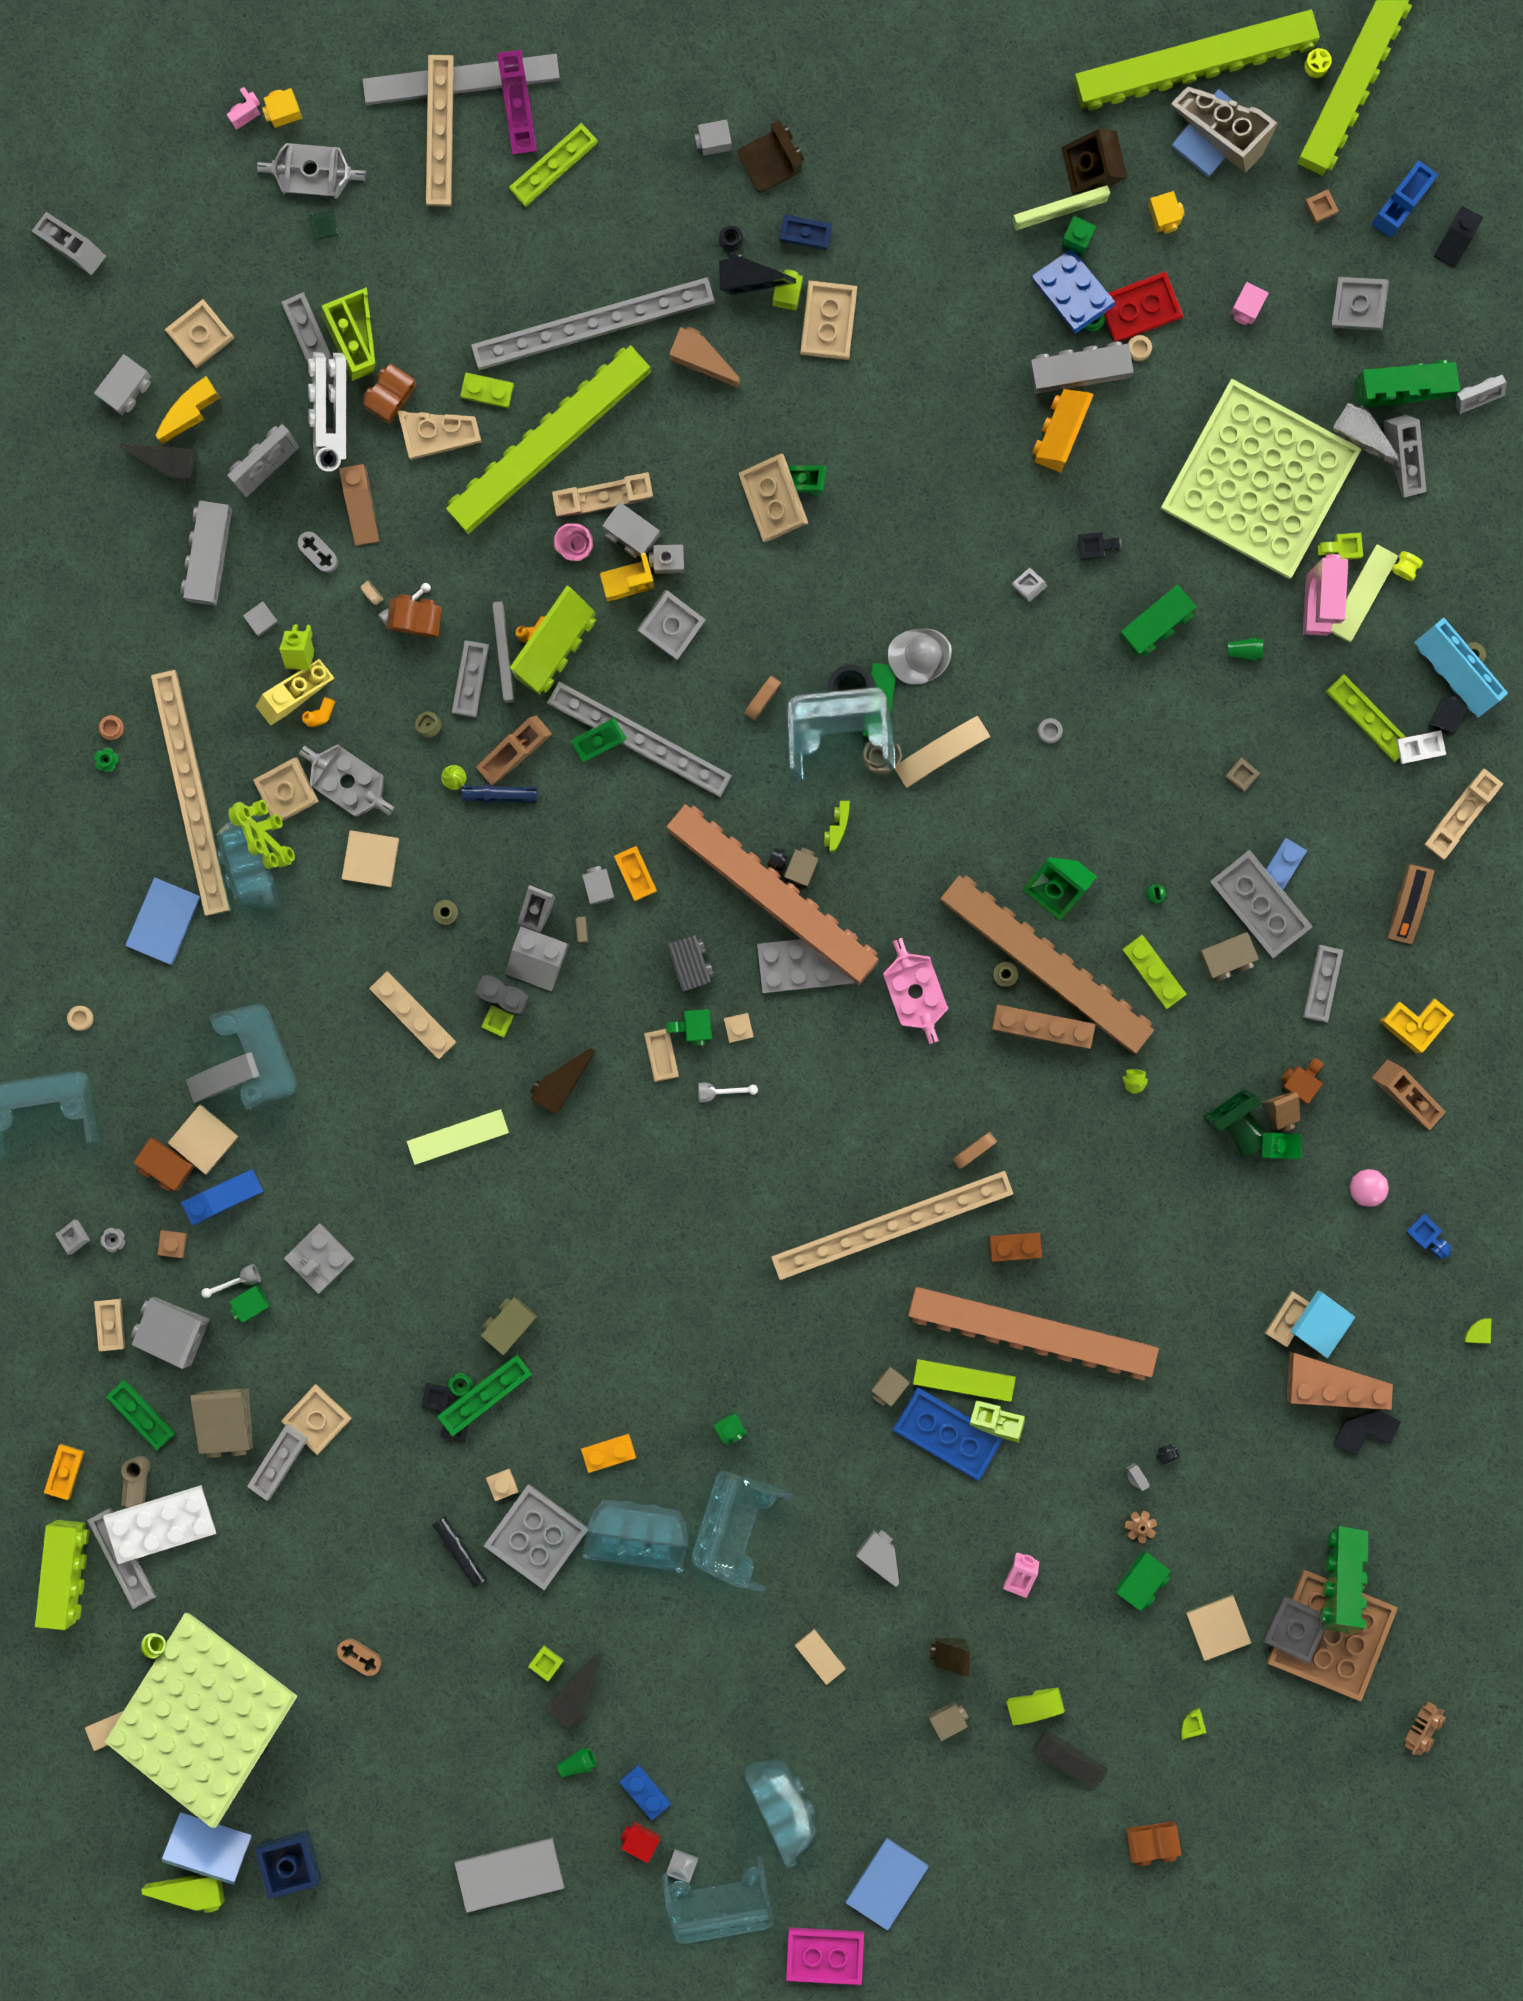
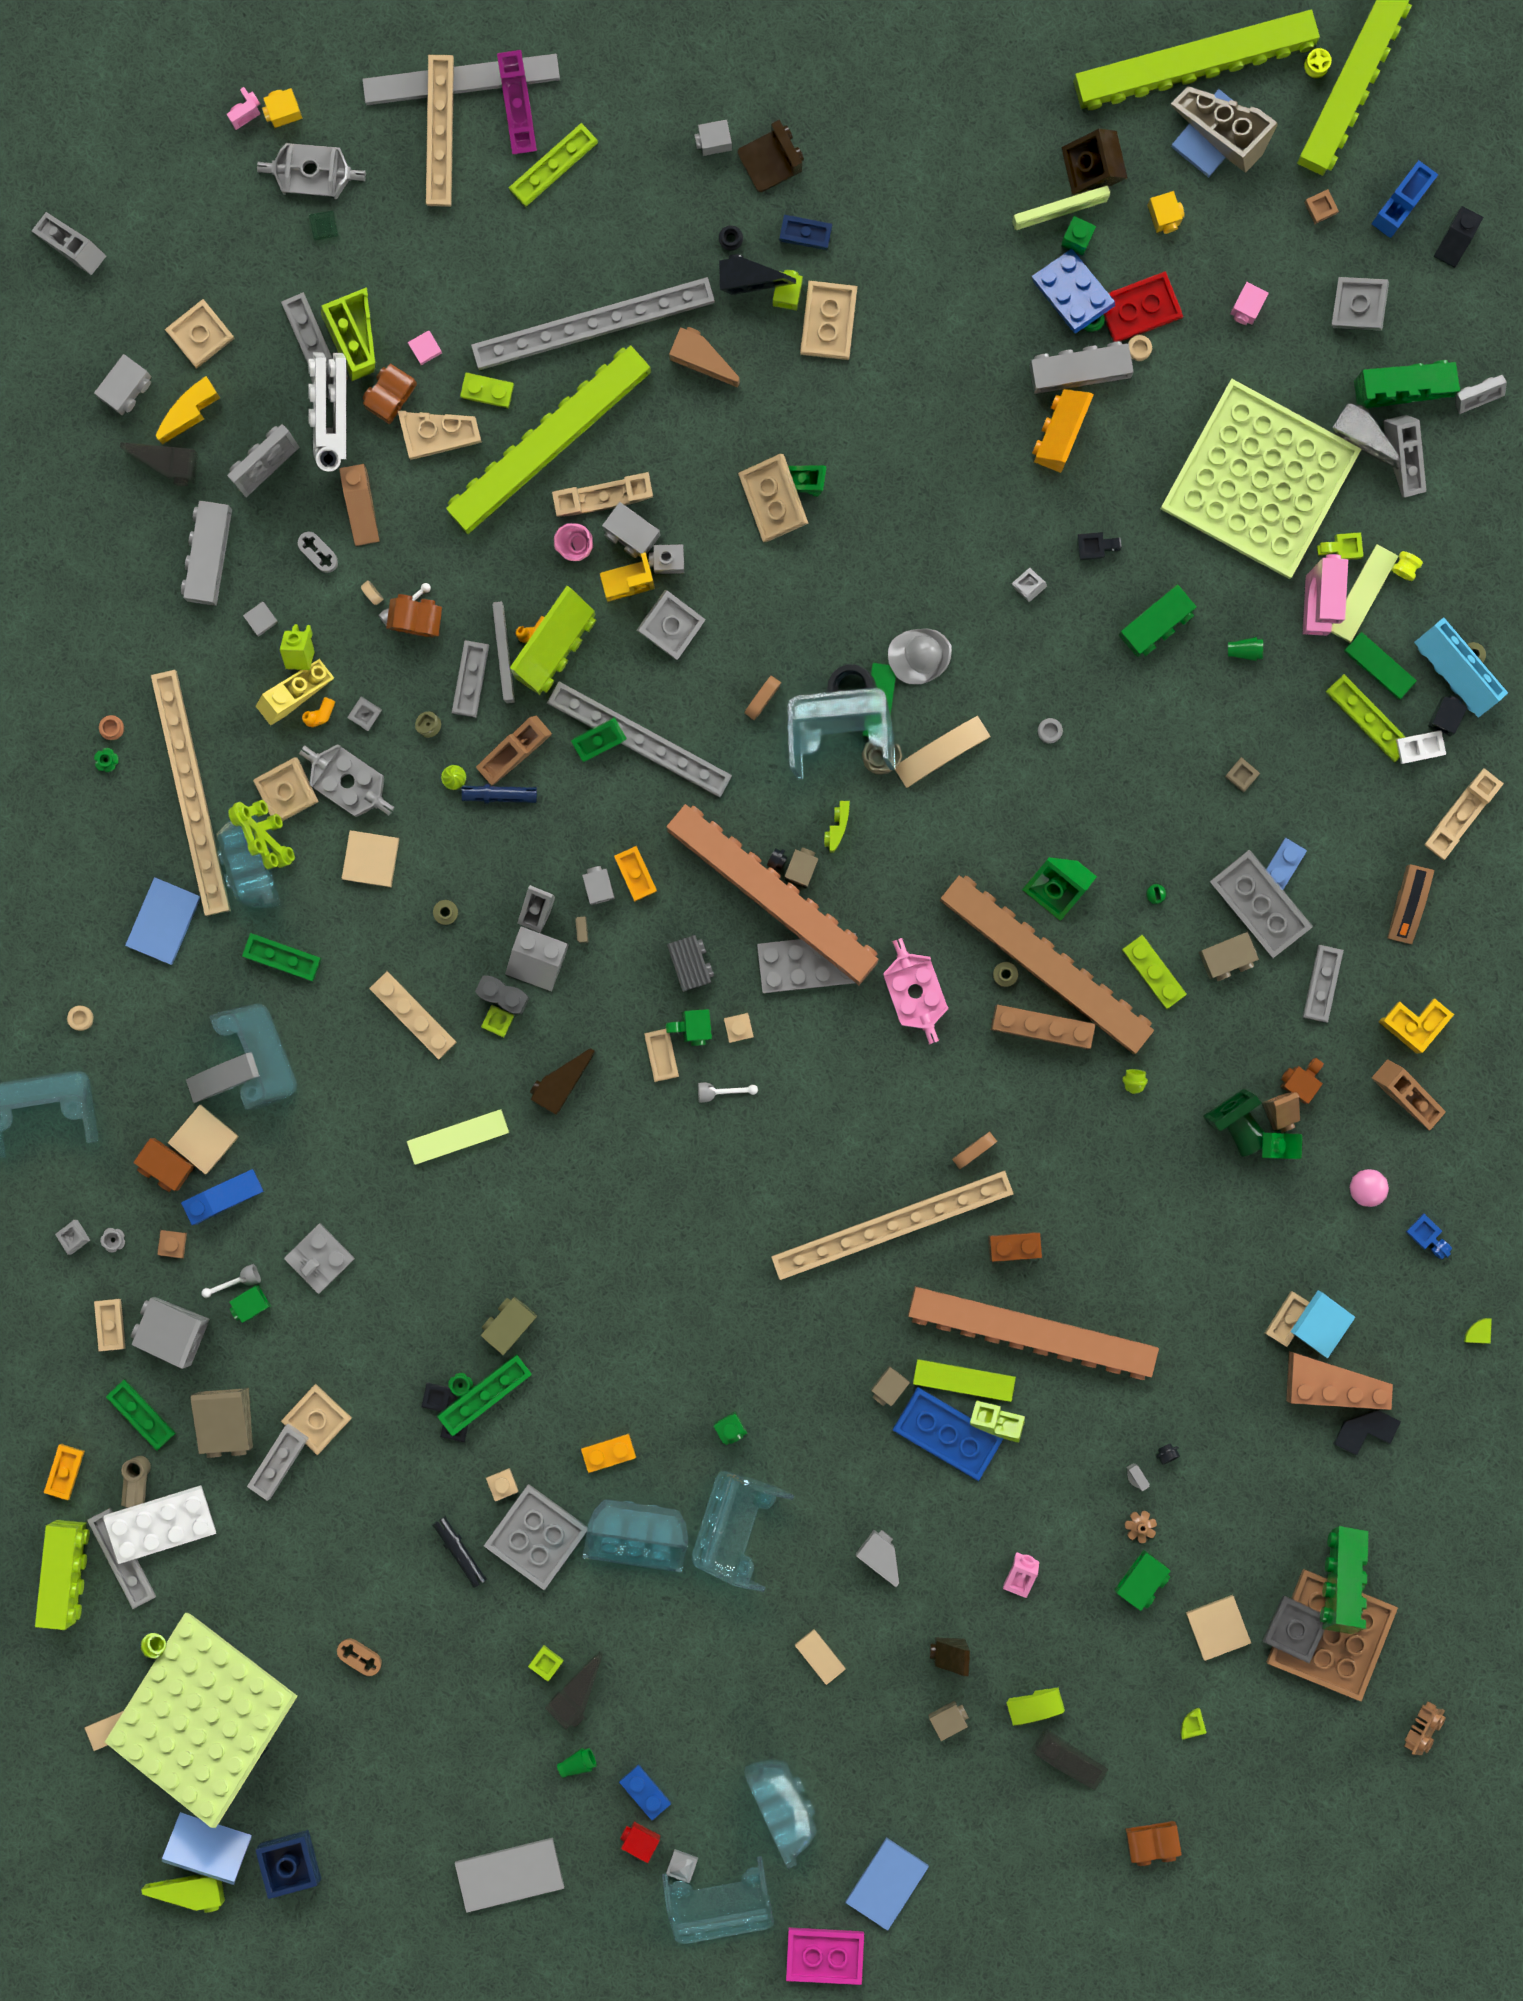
none -> green plate [242,933,322,981]
none -> light grey tile [347,696,382,731]
none -> bright pink tile [408,331,442,365]
none -> green tile [1344,632,1417,700]

